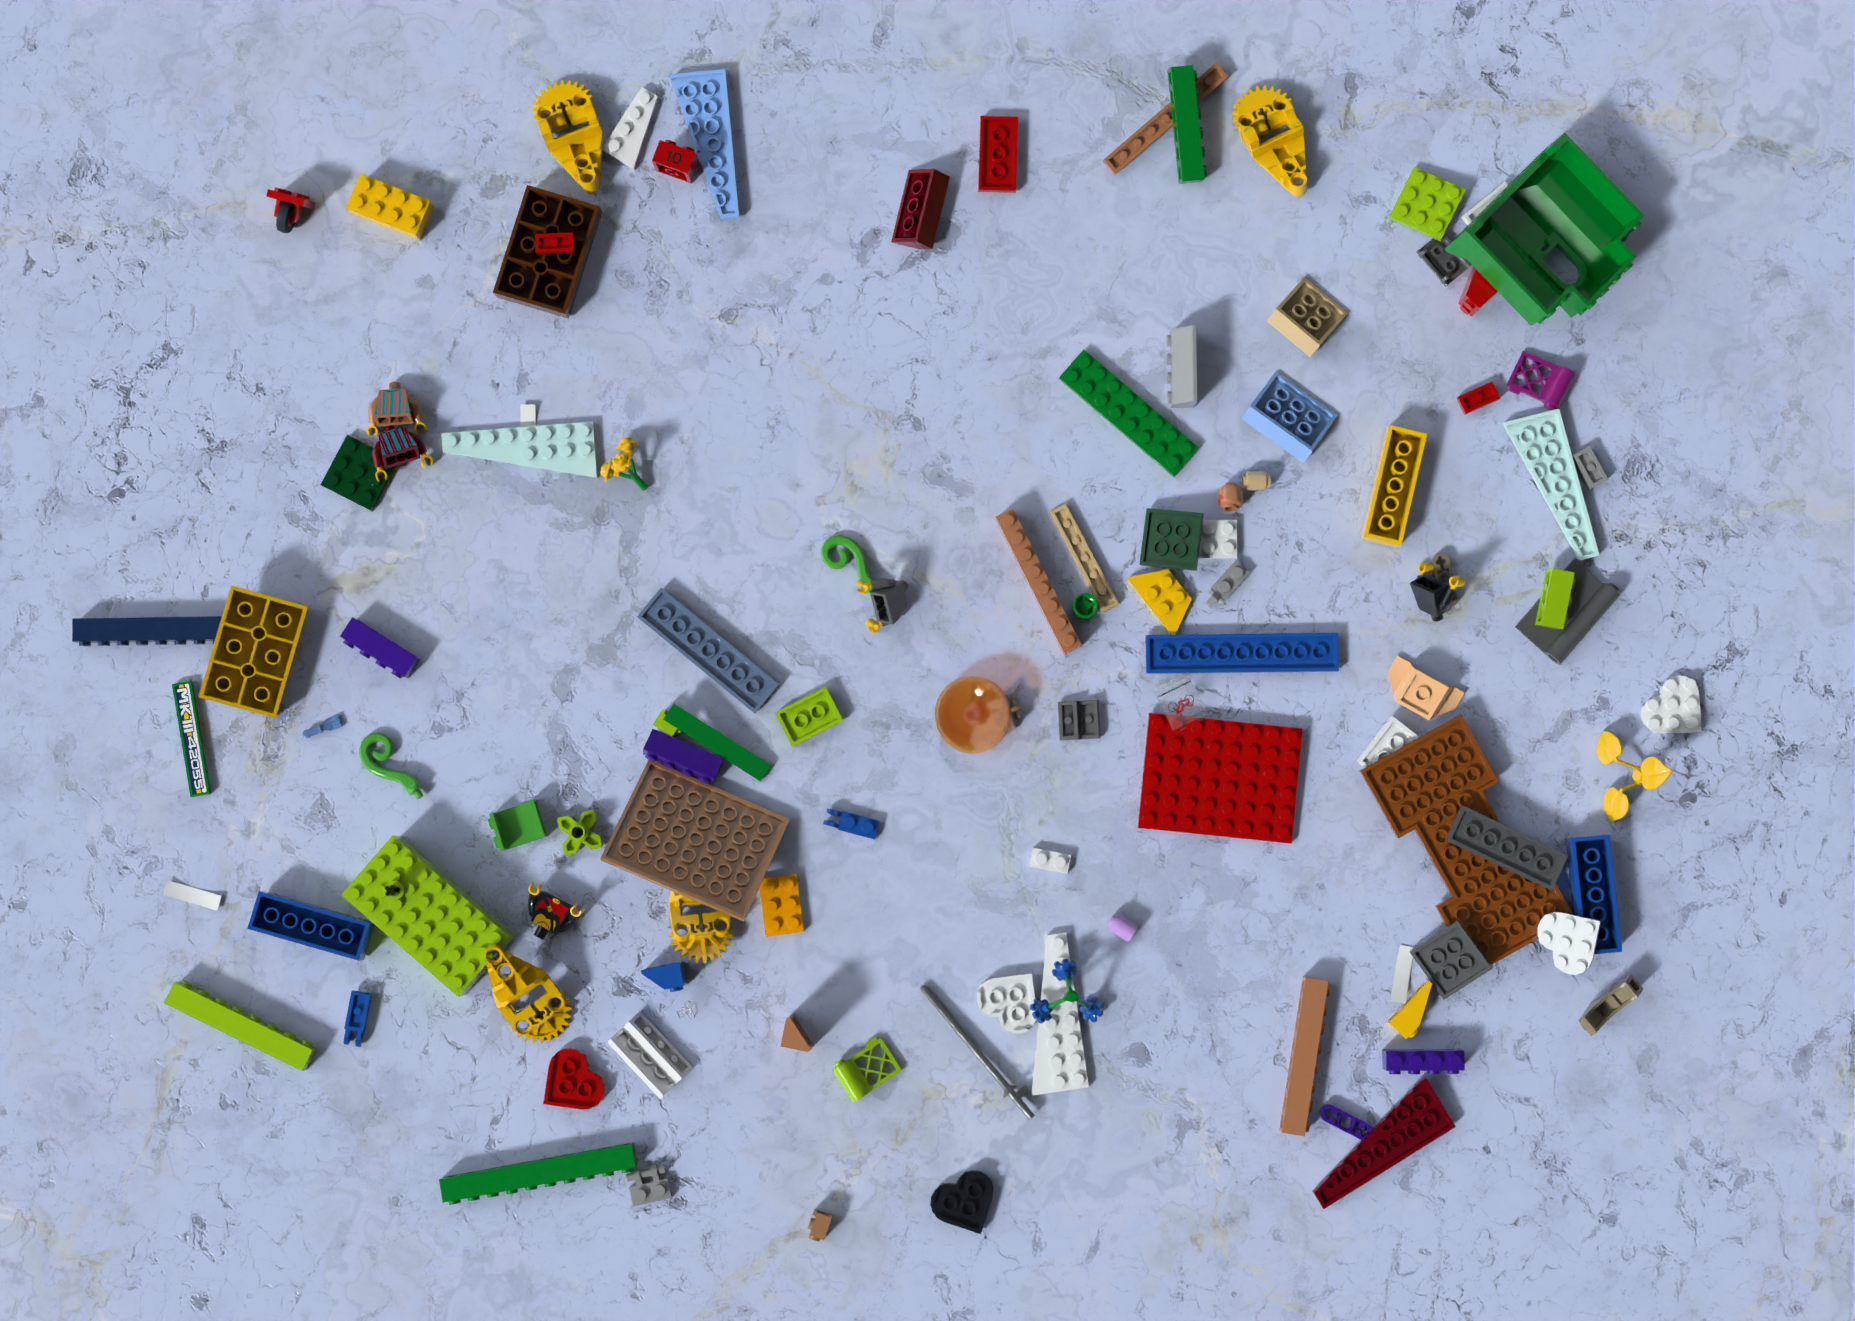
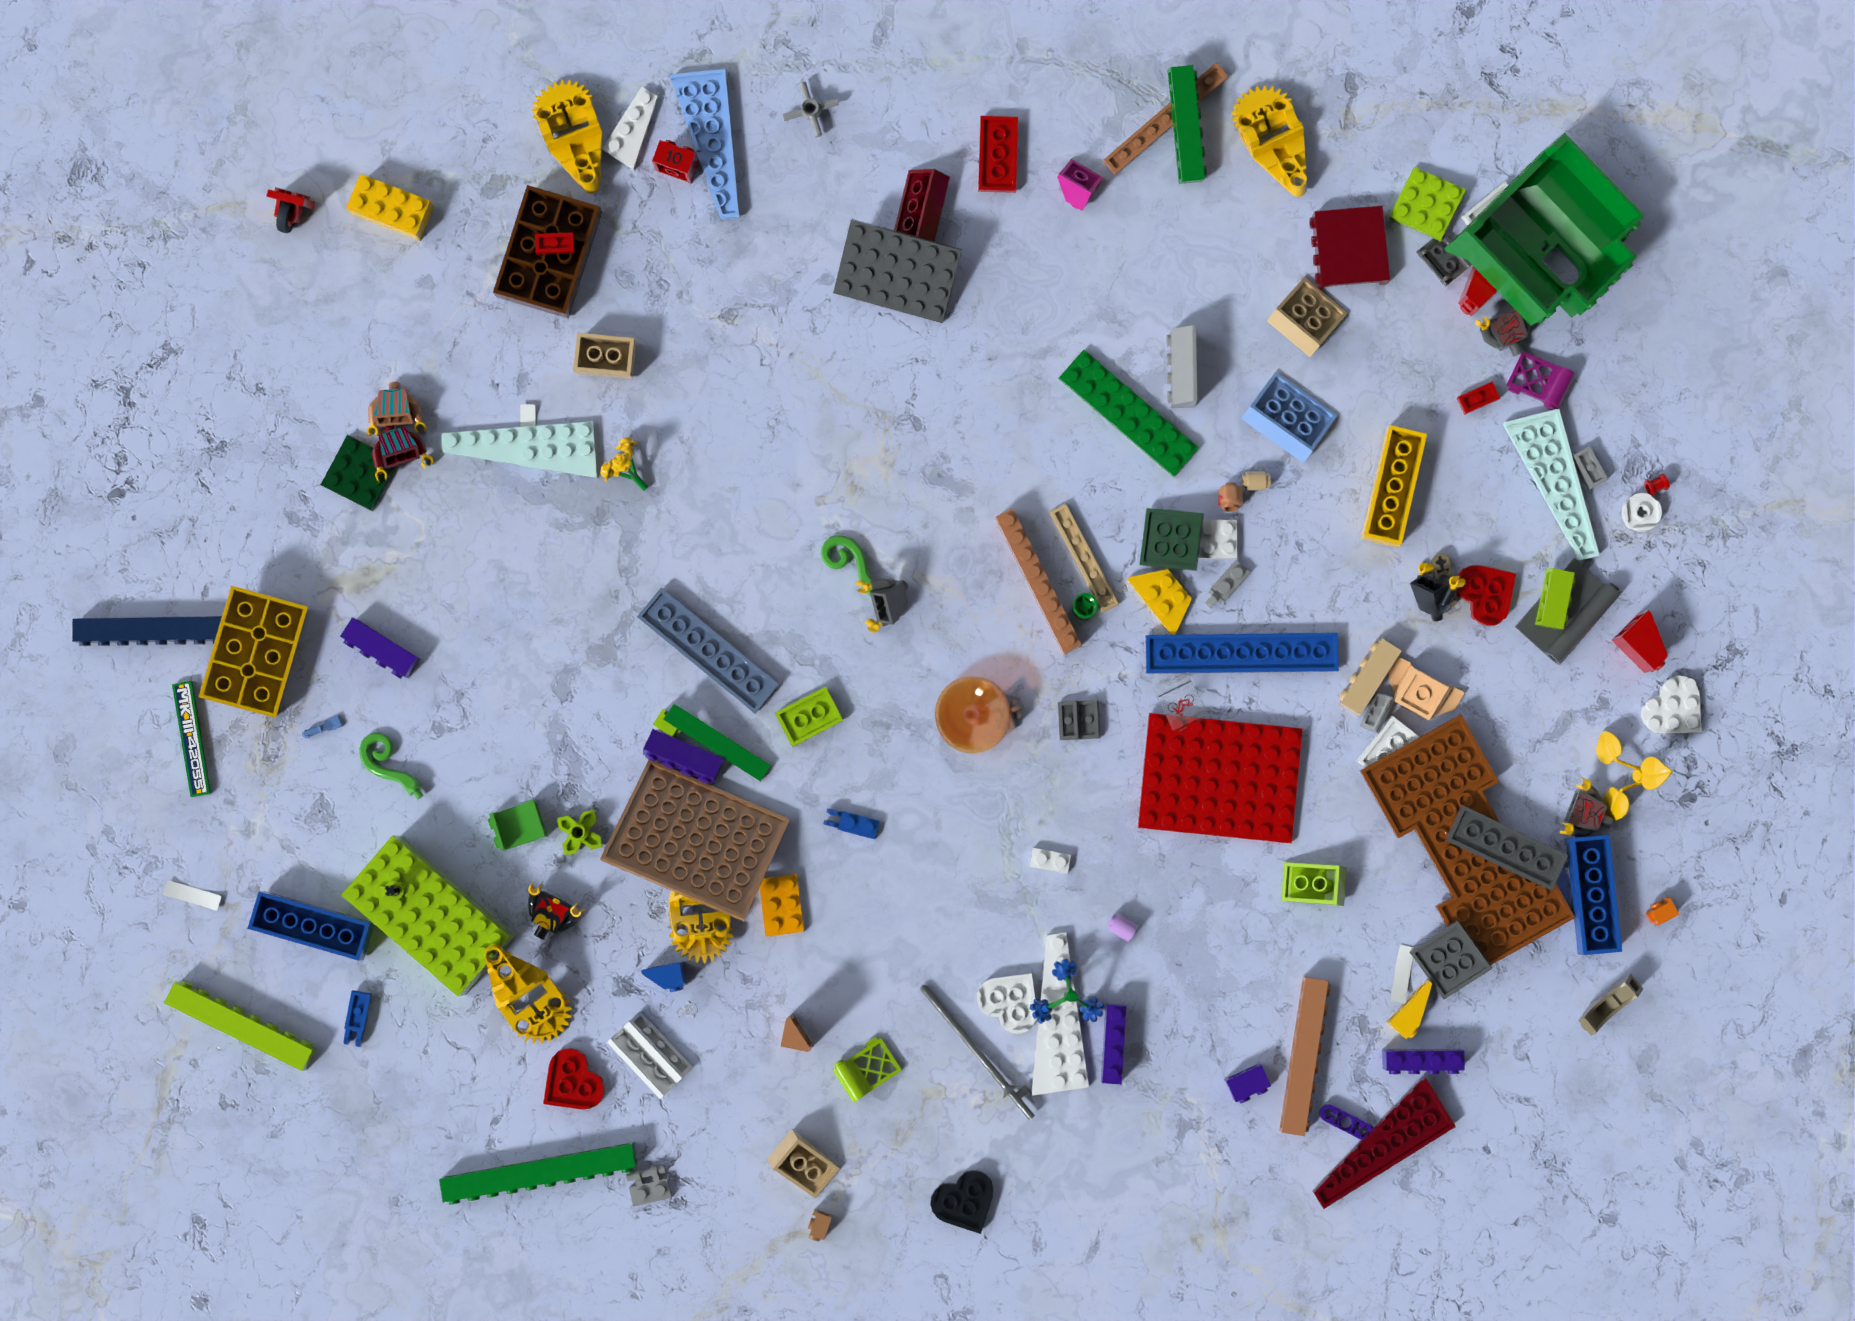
white plate [1538,912,1601,975] -> none
none -> tan brick [573,333,637,380]
none -> tan slope [767,1129,840,1198]
none -> light grey bar [783,82,839,138]
none -> dark grey plate [833,219,962,323]
none -> dark pink slope [1057,159,1103,211]
none -> dark purple brick [1101,1003,1127,1085]
none -> dark purple brick [1224,1063,1271,1104]
none -> lime slope [1281,862,1347,906]
none -> dark red panel [1309,205,1390,290]
none -> tan brick [1338,638,1401,716]
none -> light grey plate [1360,691,1395,734]
none -> red plate [1456,565,1516,626]
none -> dark grey torso [1475,309,1530,357]
none -> dark grey torso [1560,777,1614,837]
none -> red slope [1612,610,1668,673]
none -> white plate [1622,493,1662,532]
none -> red bush [1644,473,1670,497]
none -> orange brick [1645,897,1680,925]

